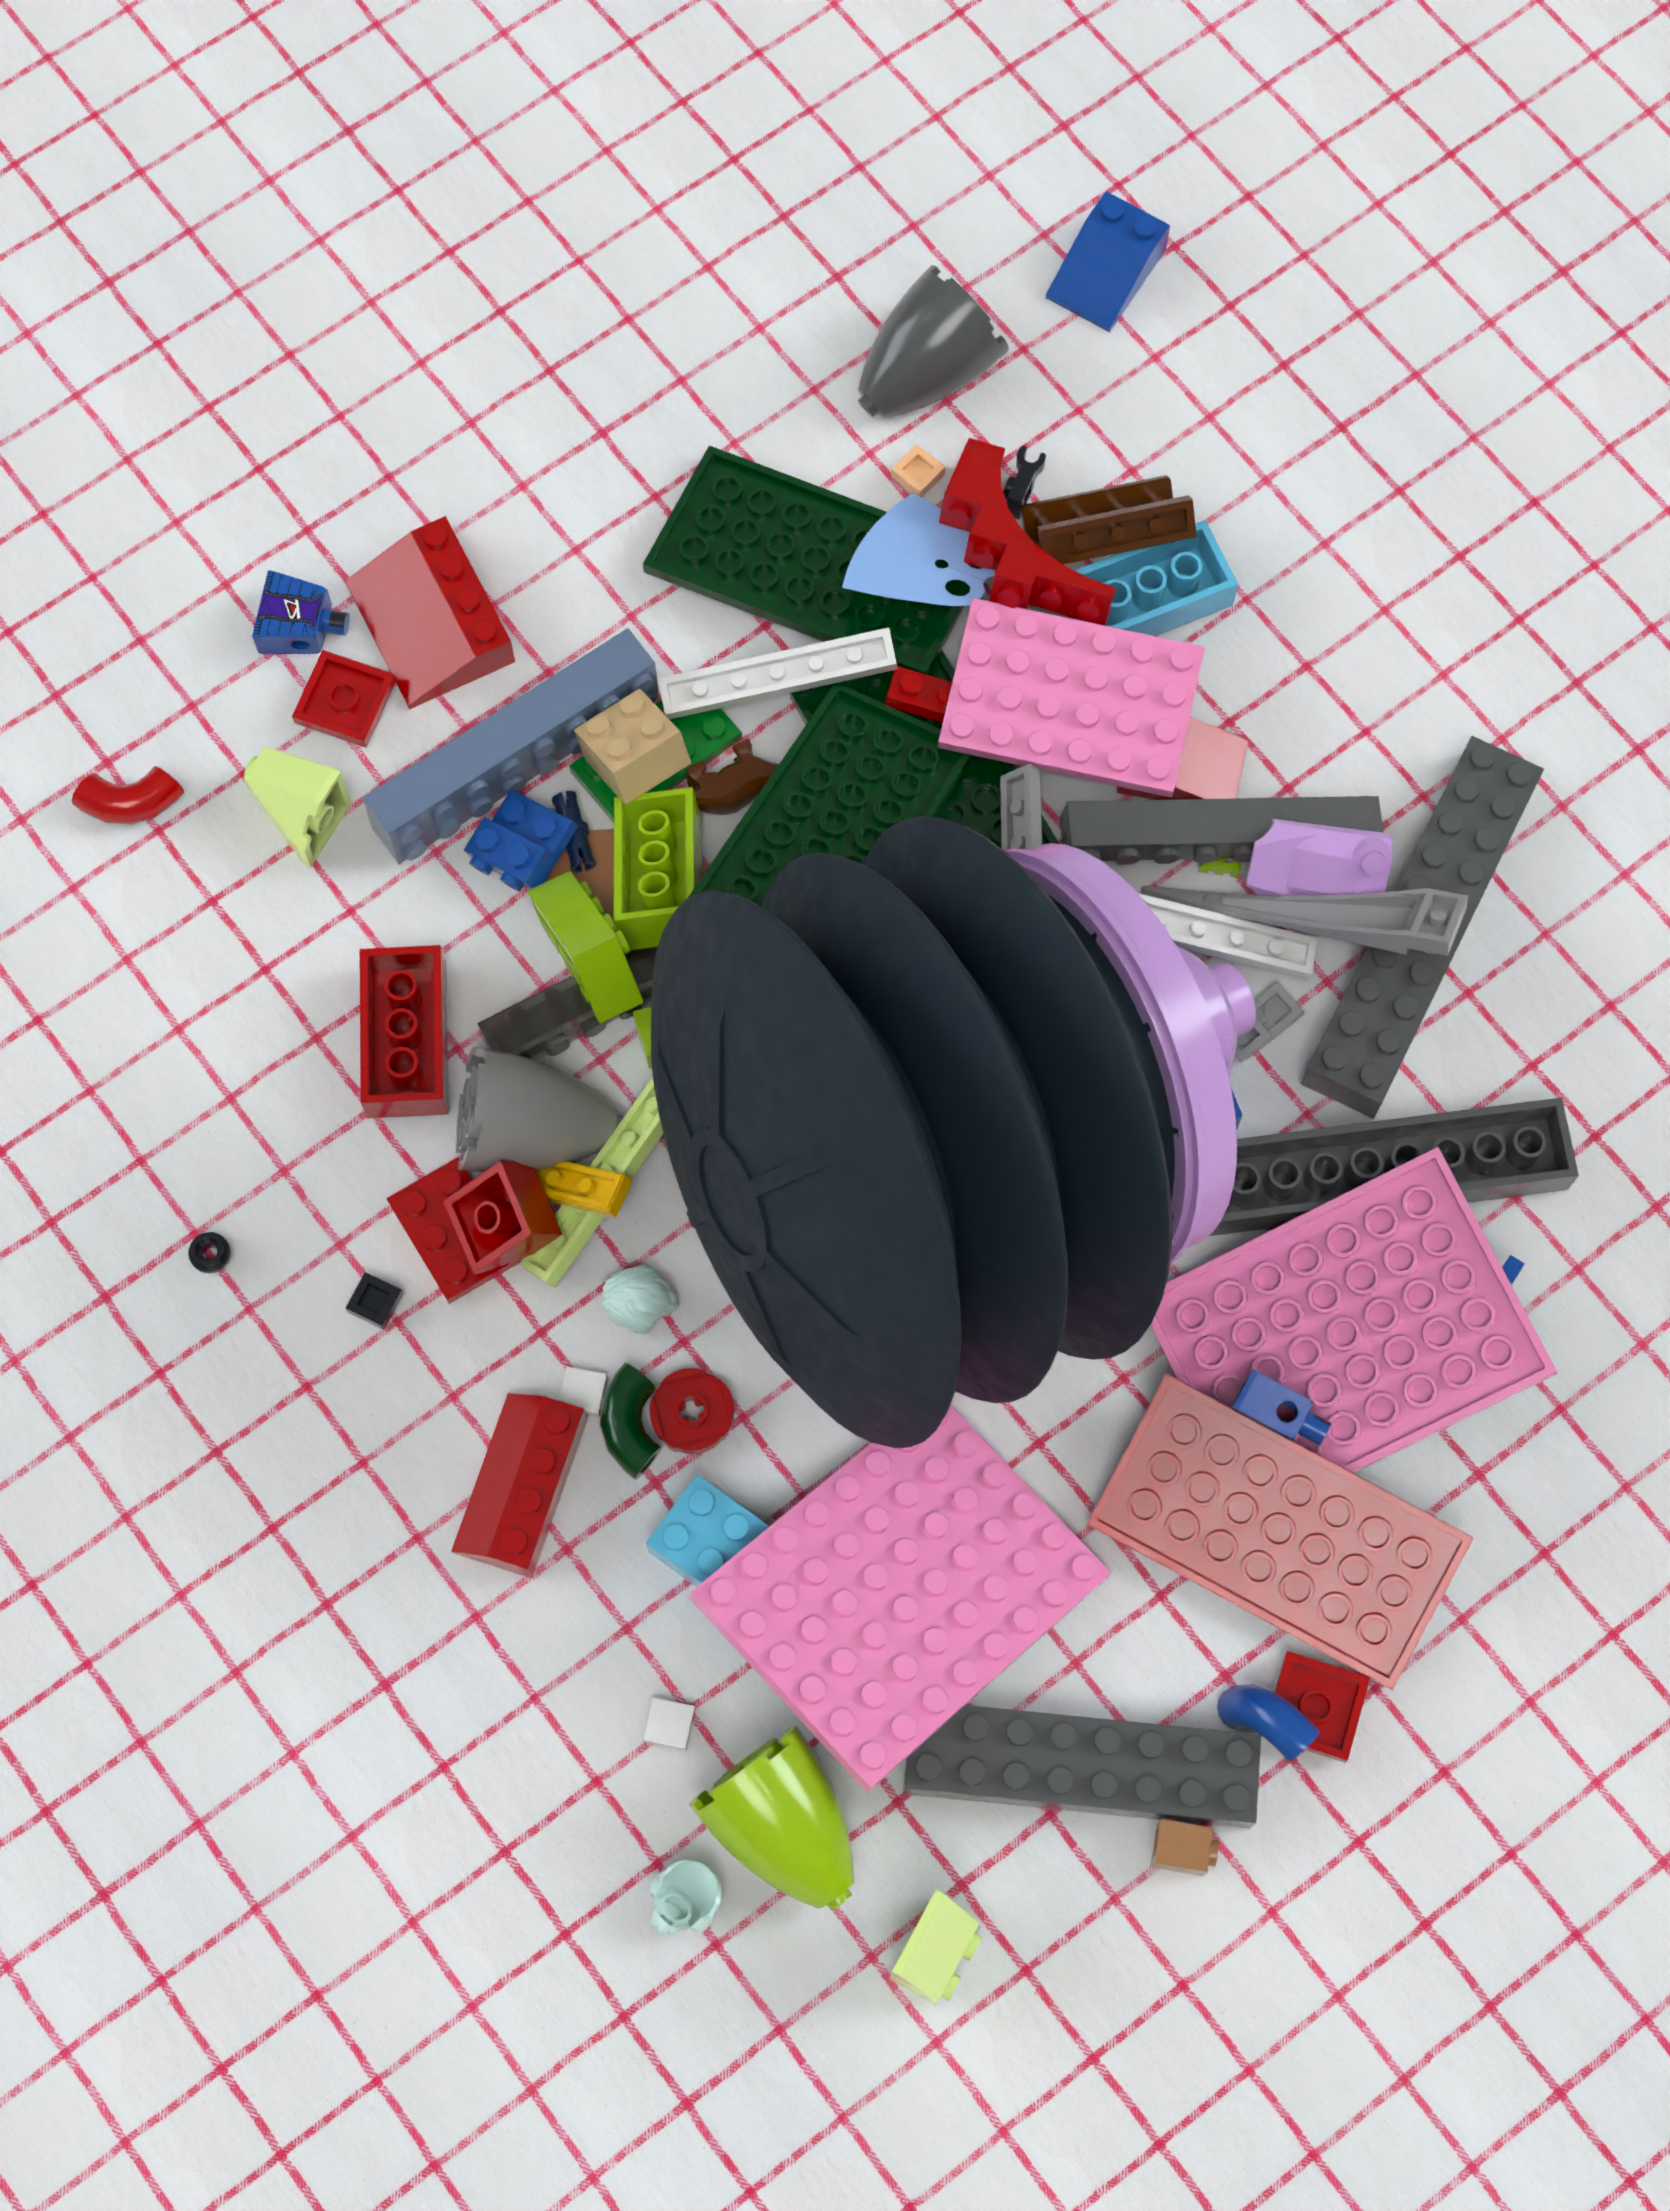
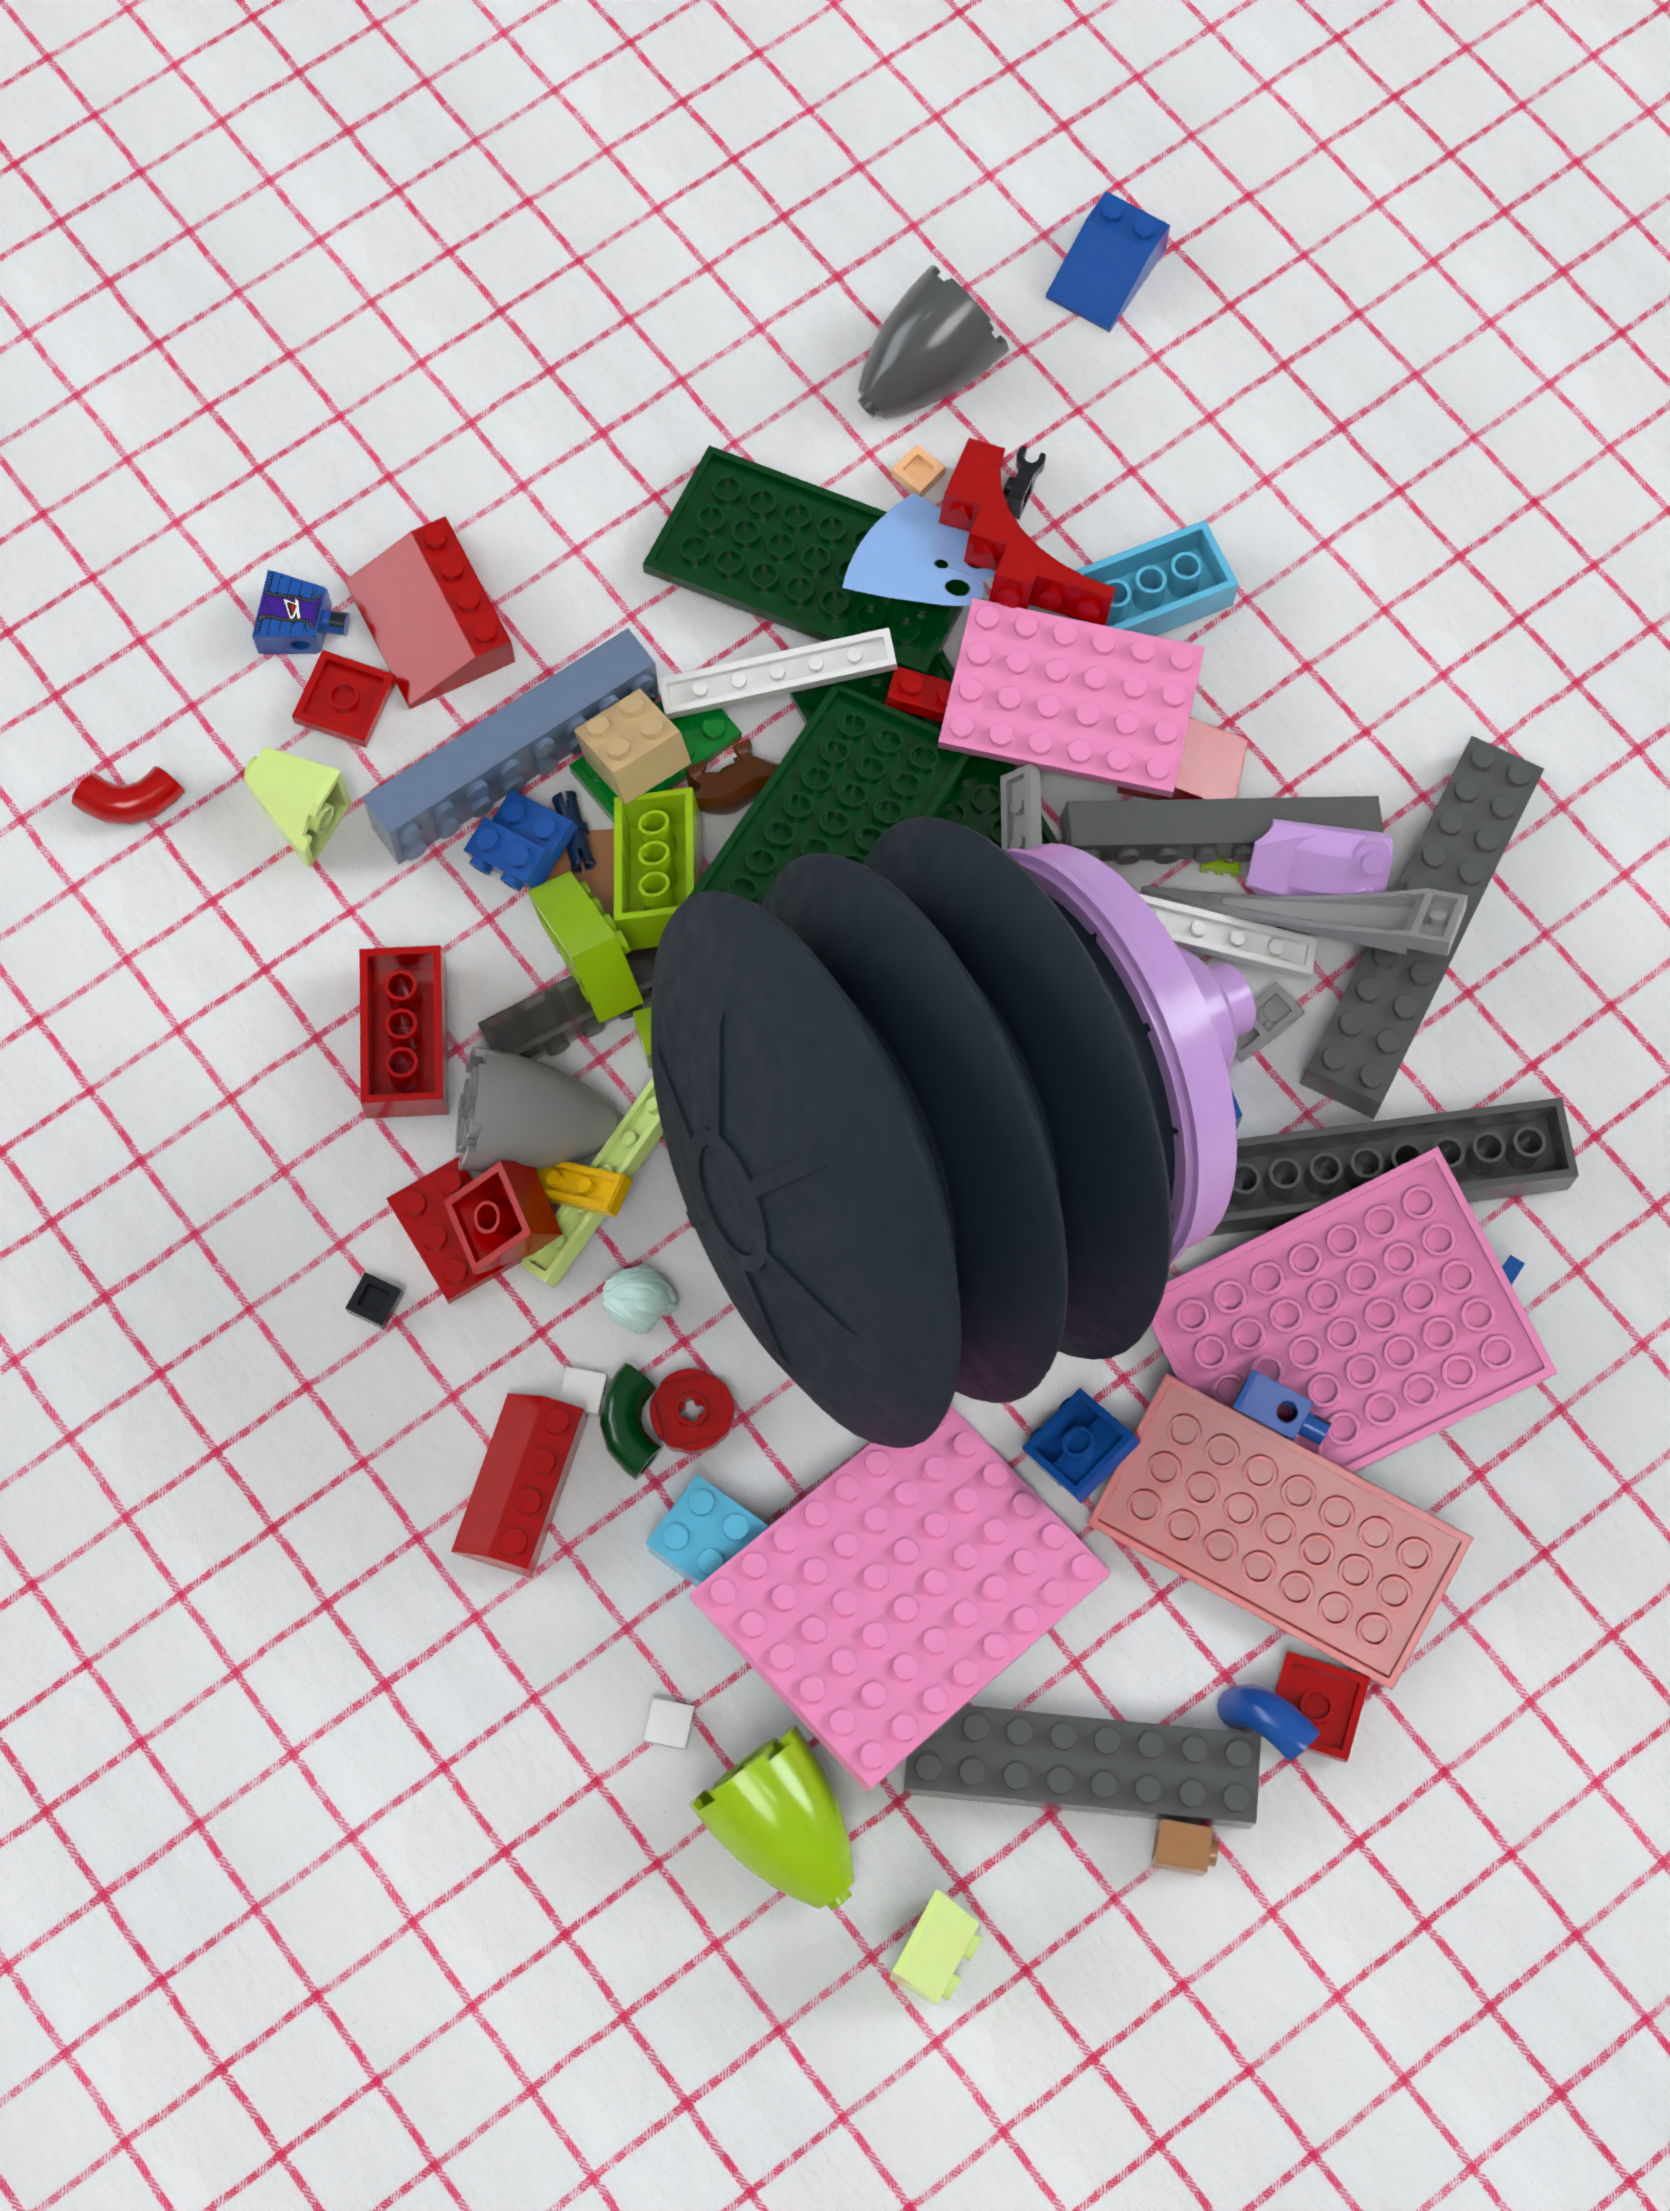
black plate [188,1232,231,1274] -> none
light aqua hair [649,1859,722,1936] -> none
reddish brown fence [1021,475,1197,565] -> none
none -> blue plate [1022,1388,1140,1504]

